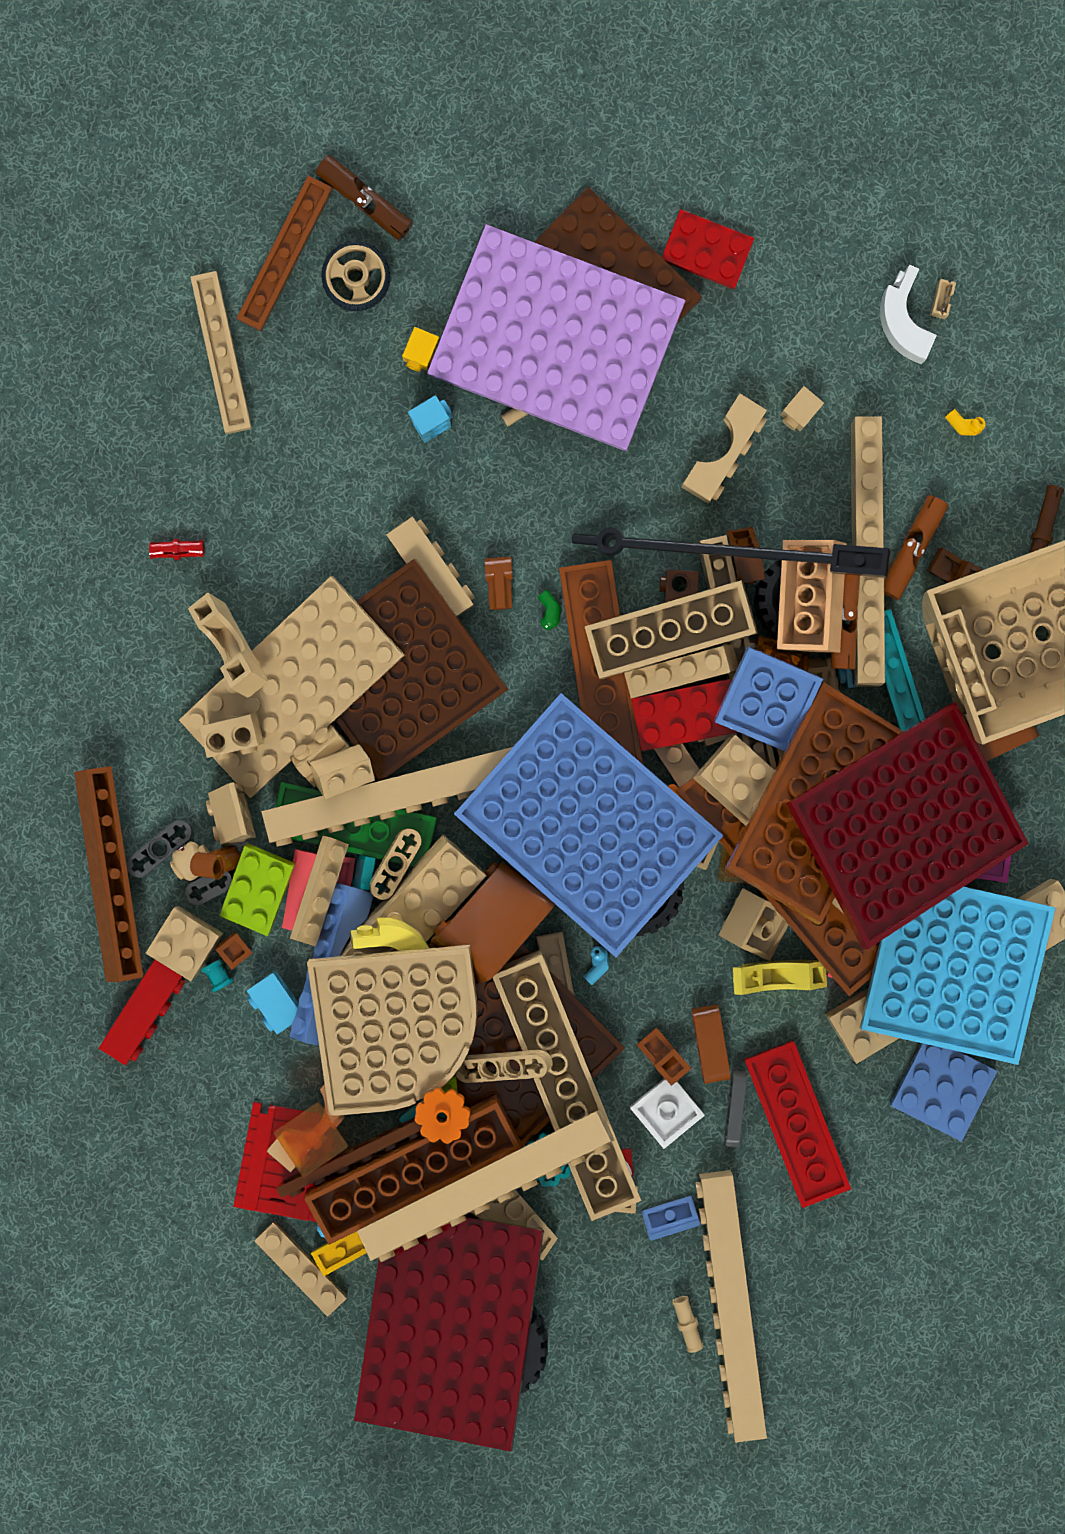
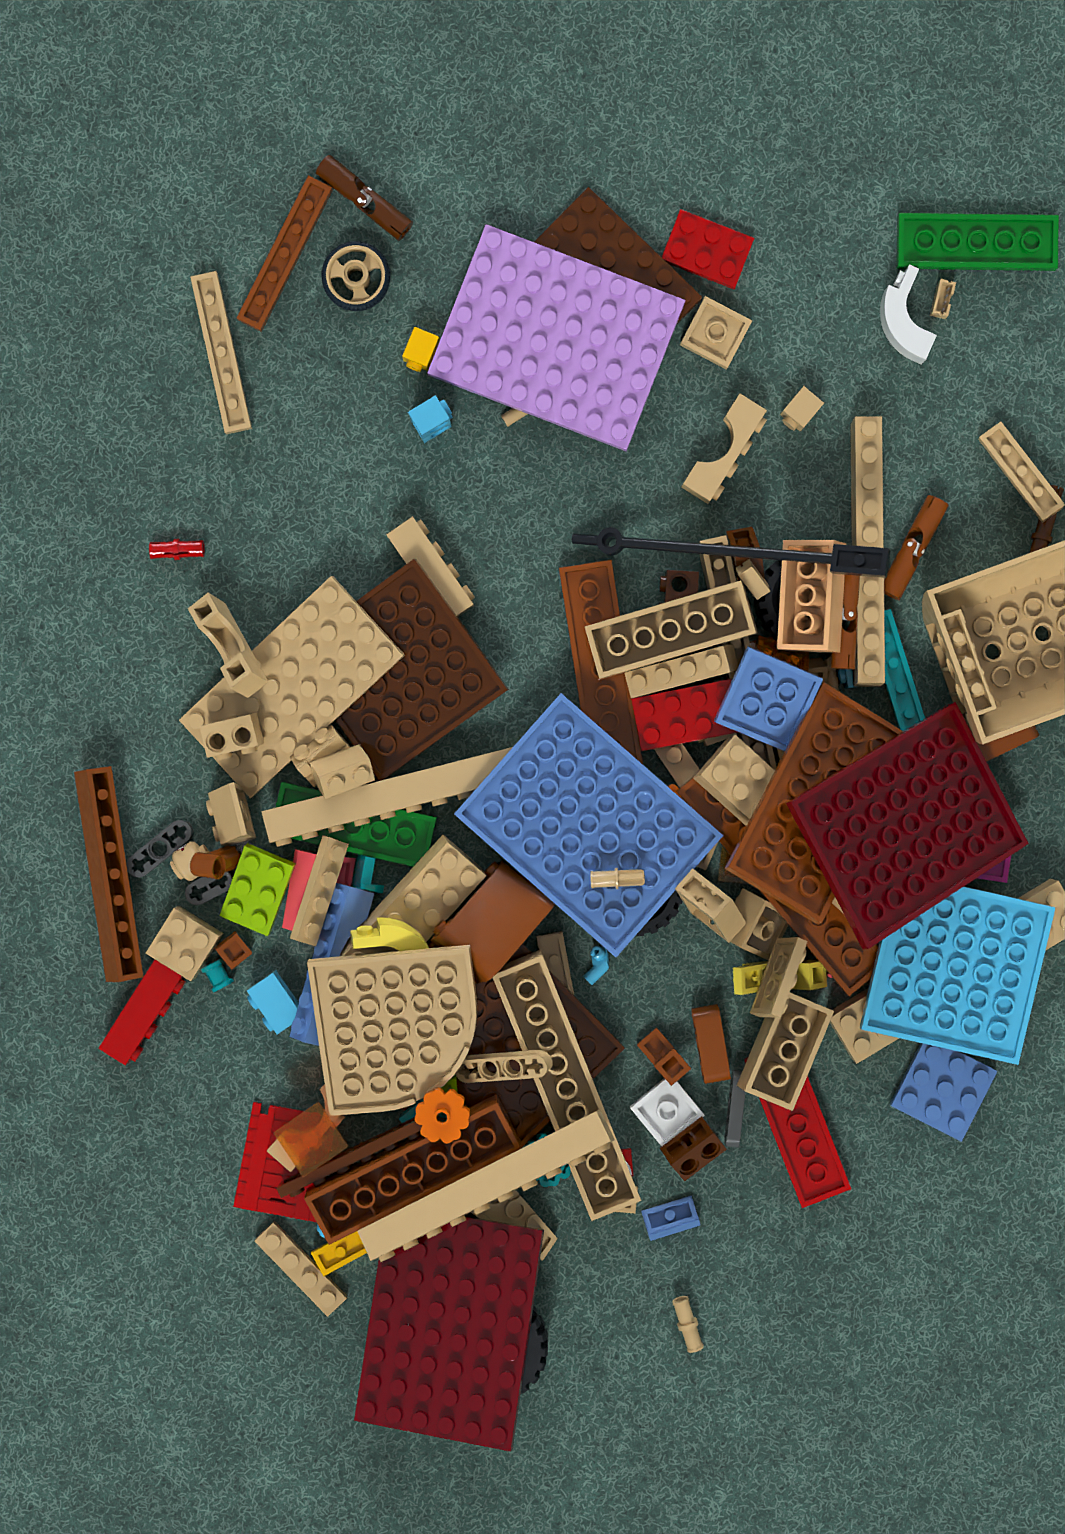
tan beam [369,828,421,900] -> none
dark orange piece [485,556,513,610] -> none
green arm [537,589,561,630] -> none
tan brick [695,1170,767,1443] -> none
reddish brown slope [926,548,982,583] -> none
yellow arm [945,409,986,436] -> none
none -> tan axle [590,868,645,889]
none -> reddish brown brick [660,1116,727,1181]
none -> tan window [675,869,746,943]
none -> tan plate [680,296,752,370]
none -> tan piece [736,559,770,600]
none -> tan brick [736,992,834,1111]
none -> tan plate [750,937,808,1018]
none -> green plate [897,213,1059,271]
none -> tan plate [978,422,1065,523]

